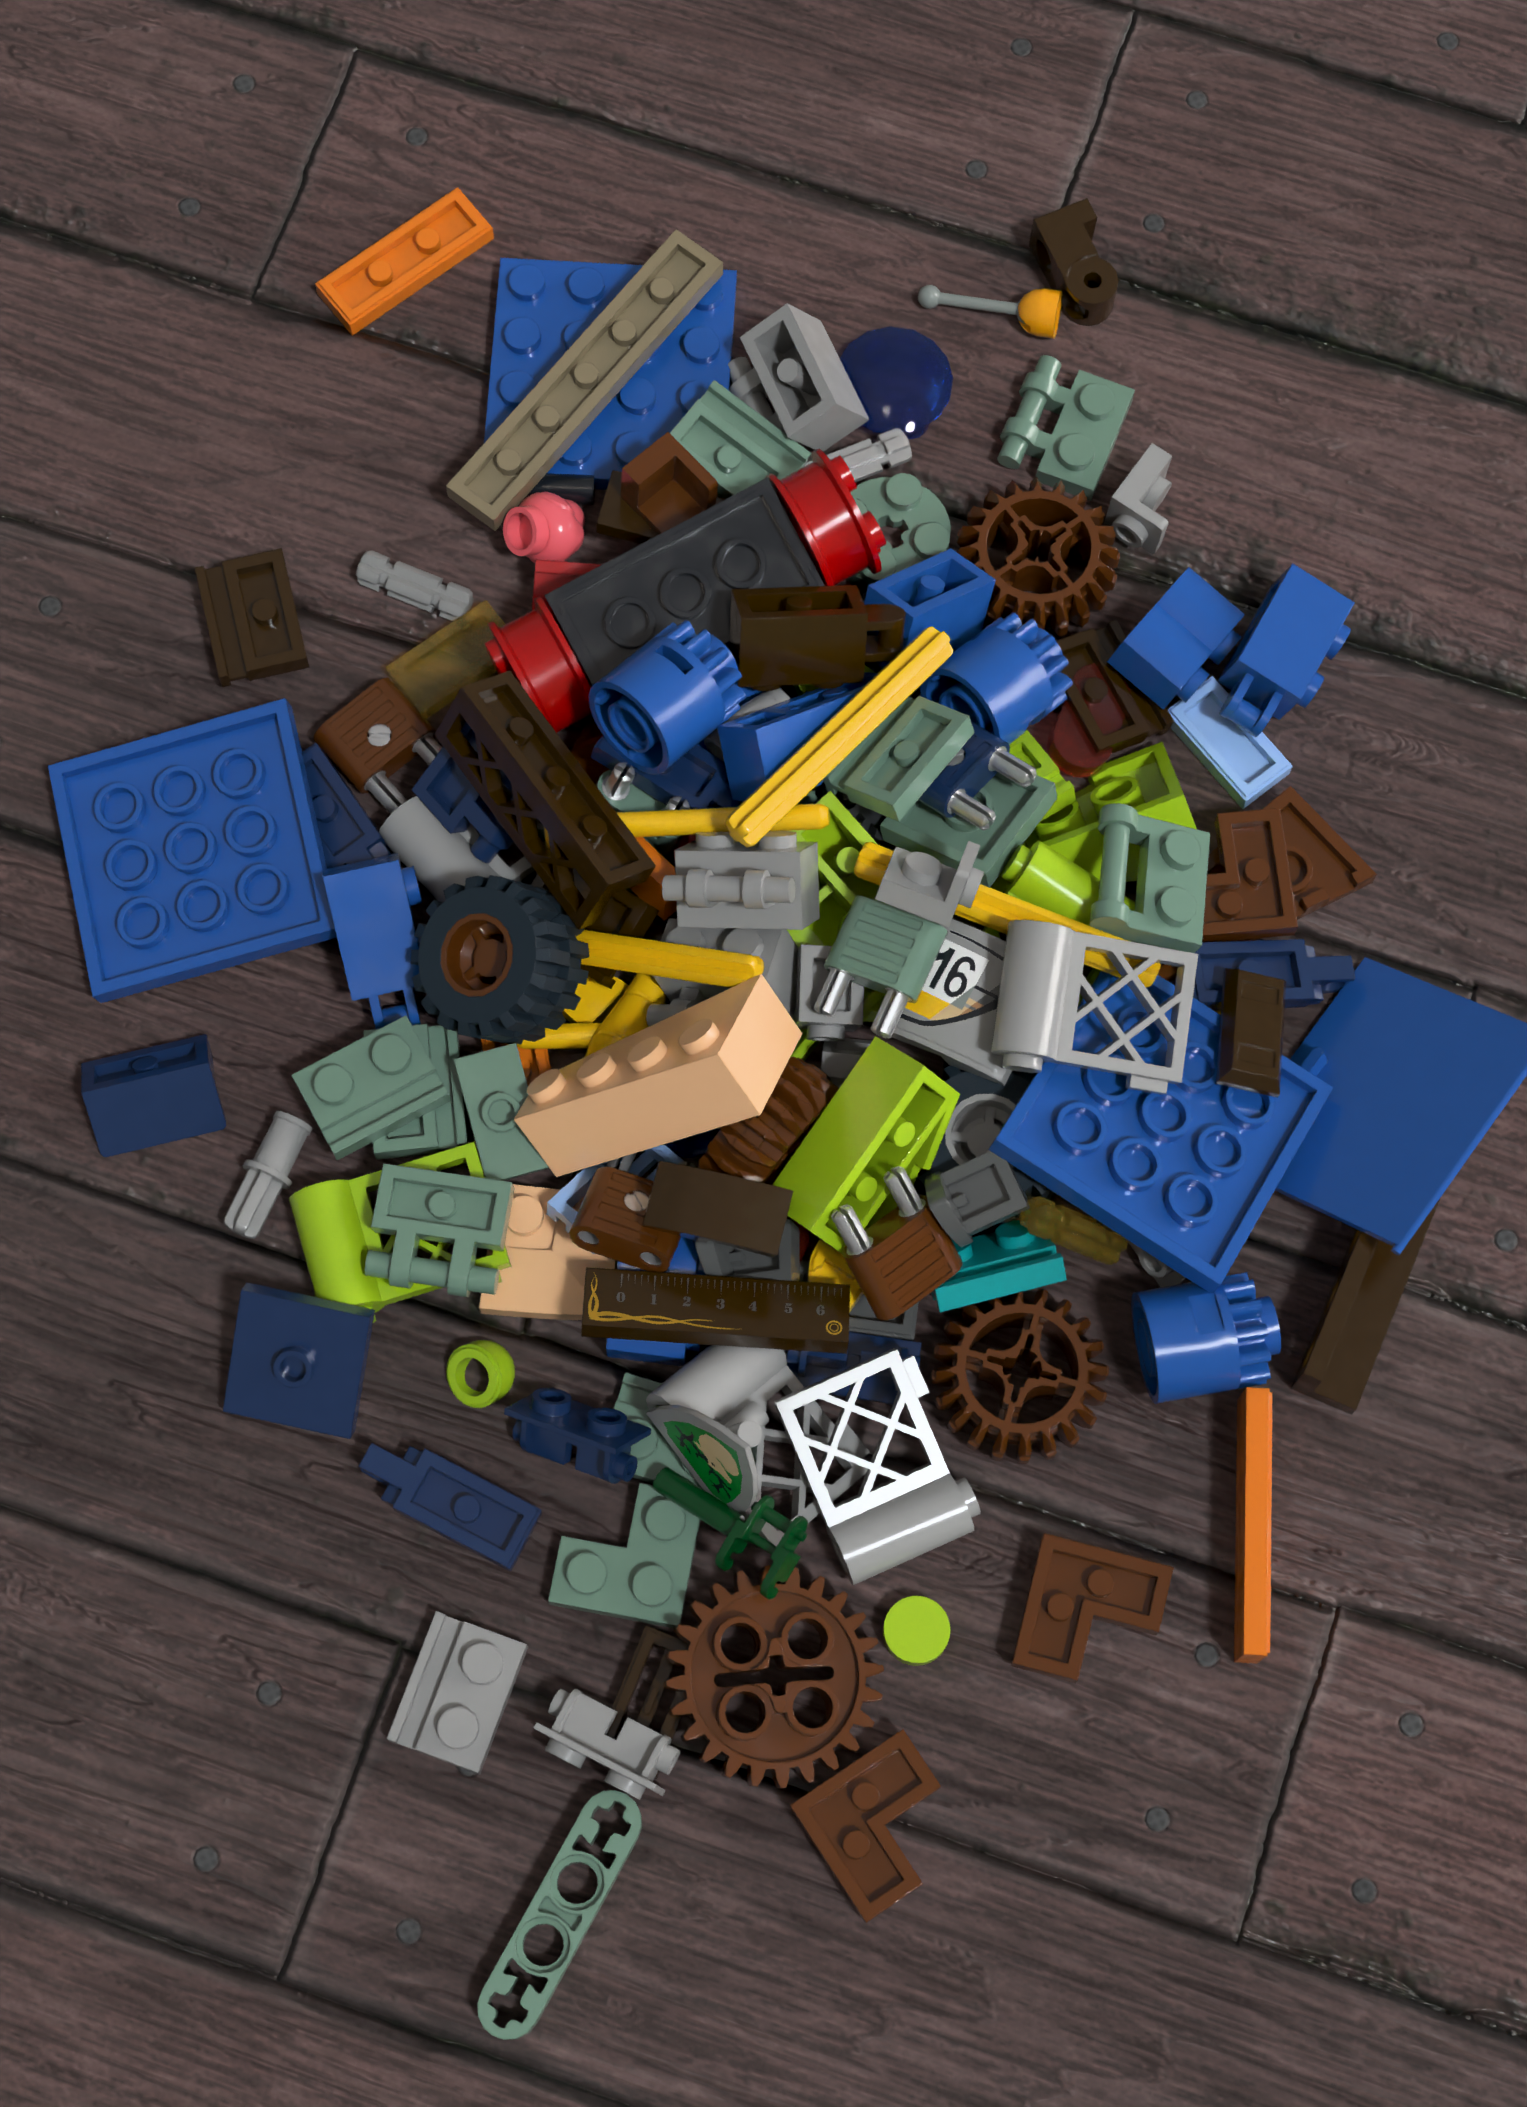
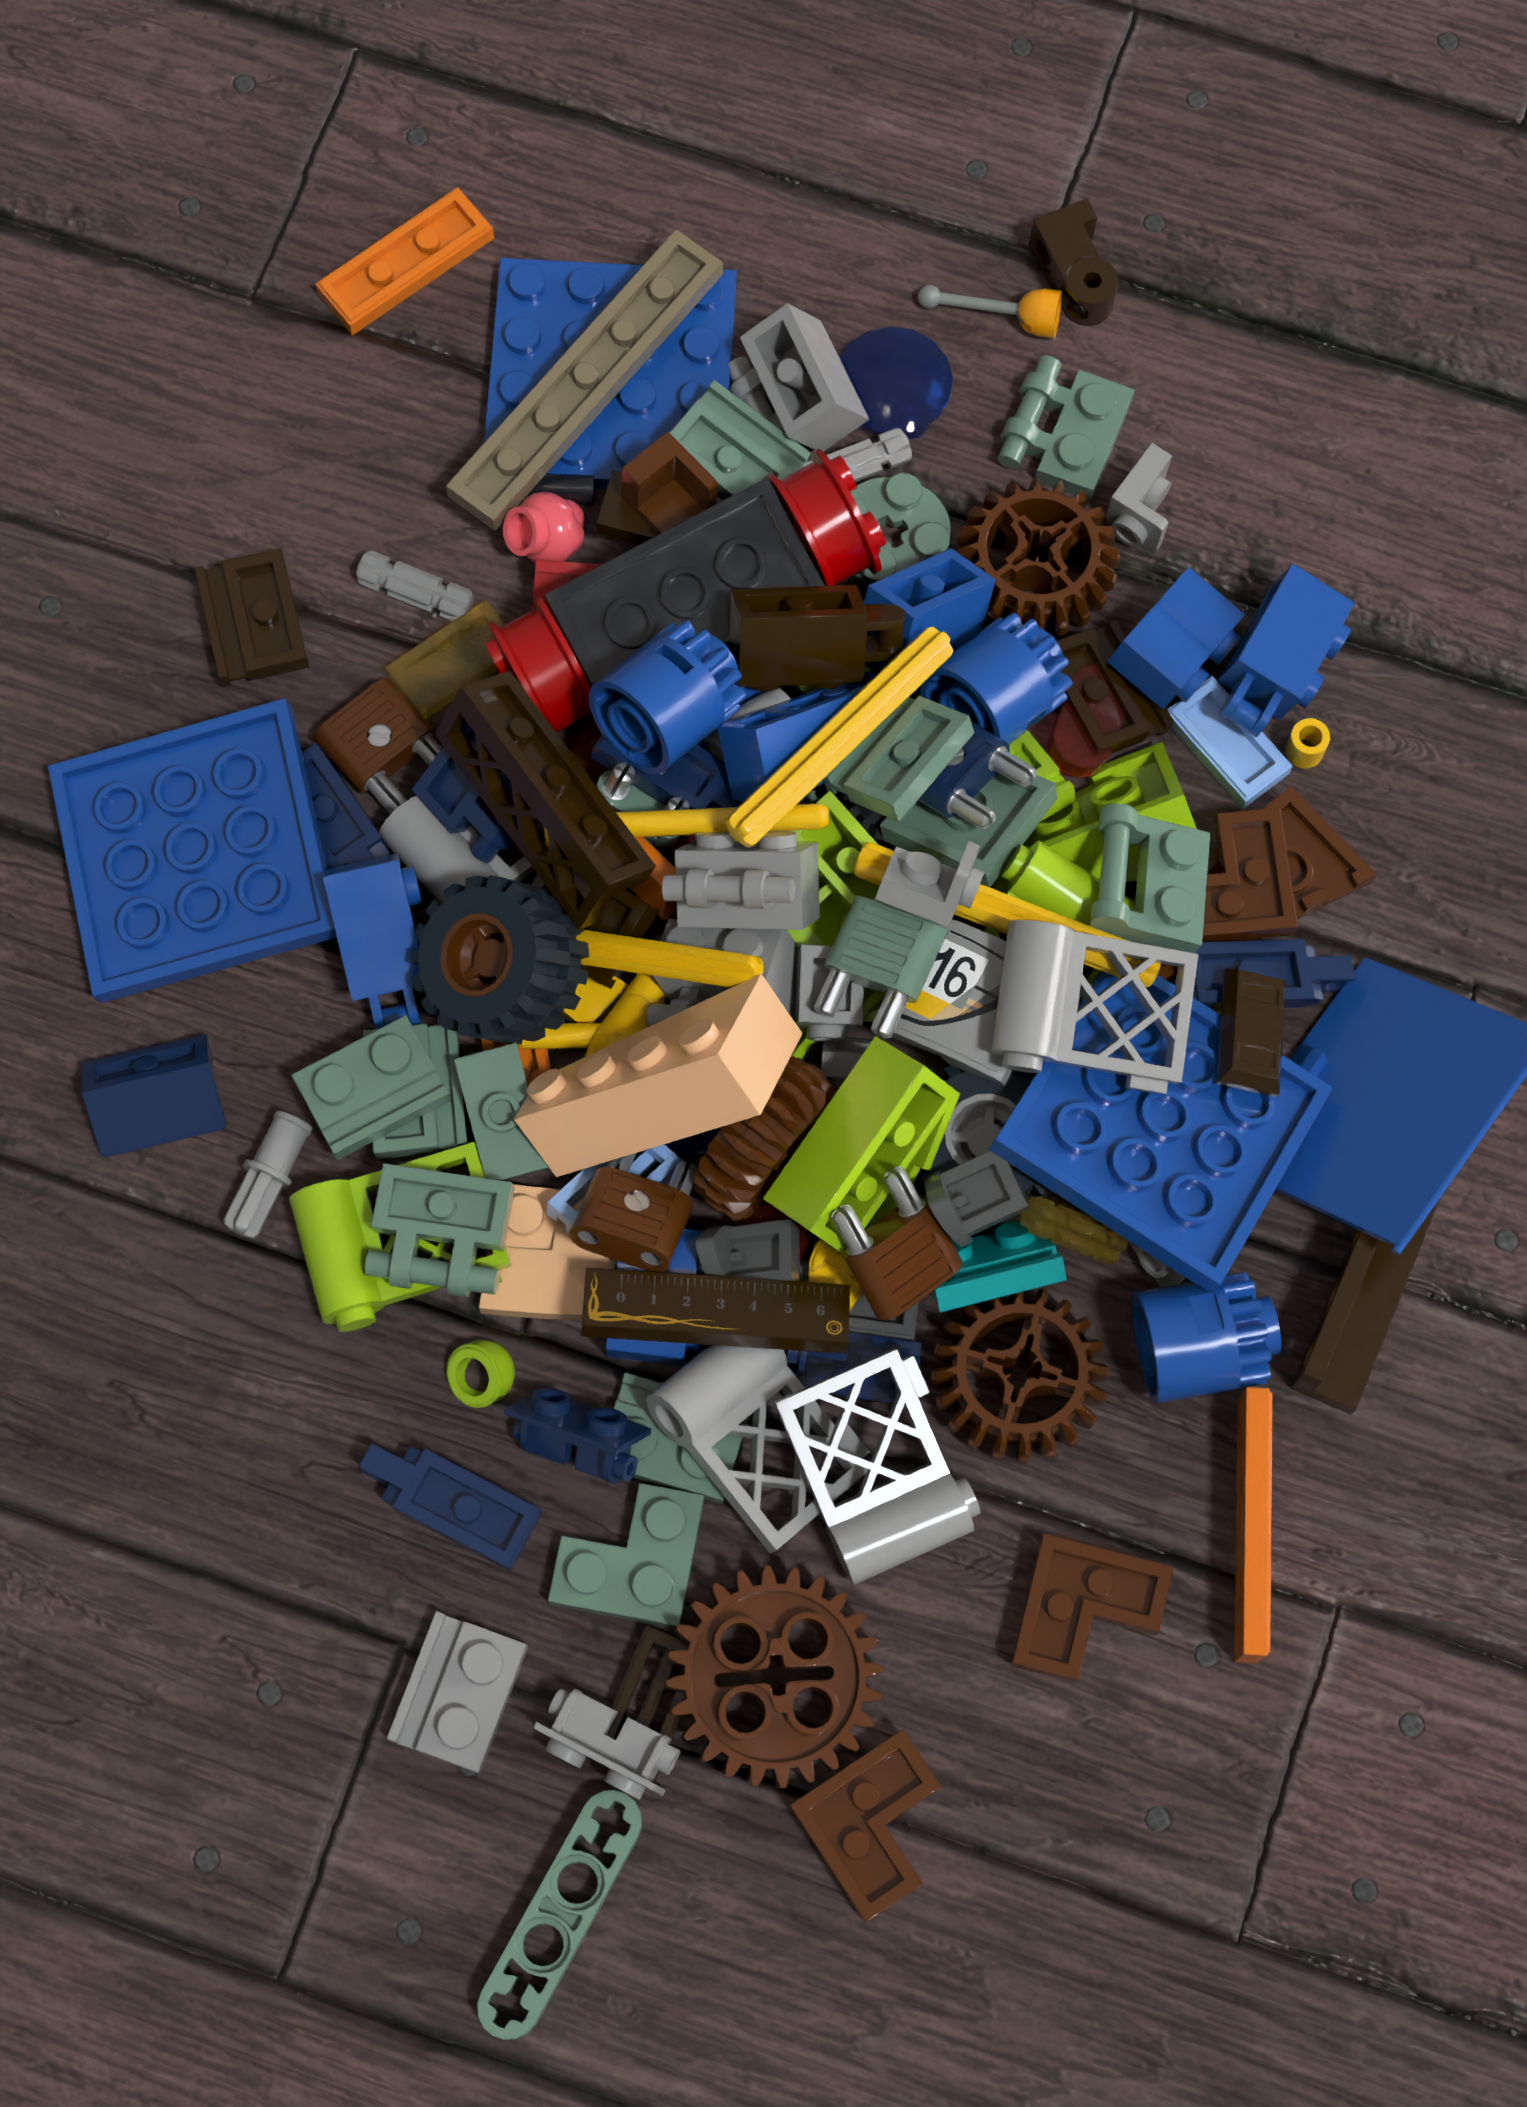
dark blue plate [223,1283,375,1439] -> none
dark brown slope [642,1161,793,1258] -> none
shield [646,1401,769,1513] -> none
dark green piece [653,1467,808,1600] -> none
lime tile [883,1596,950,1666] -> none
none -> yellow piece [1285,718,1330,769]

